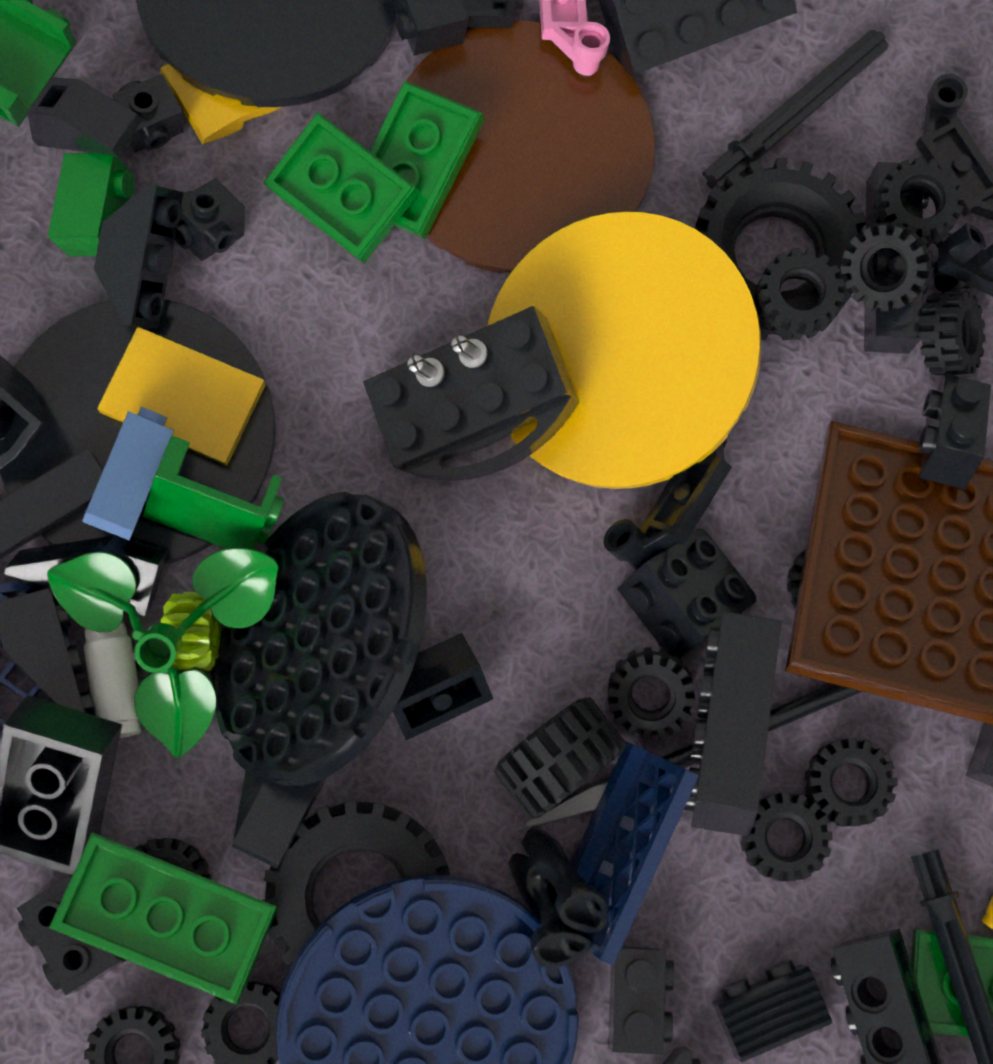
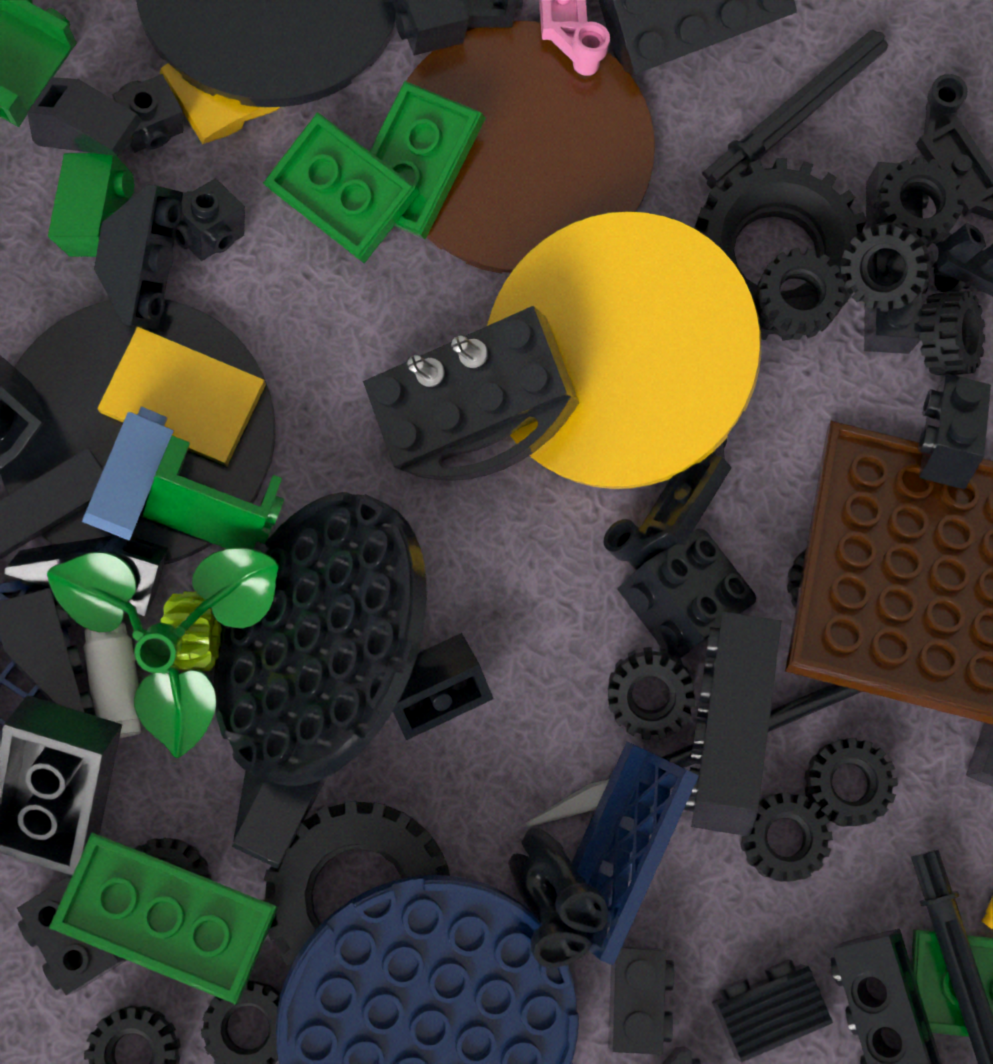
black tyre [494,697,627,819] -> none

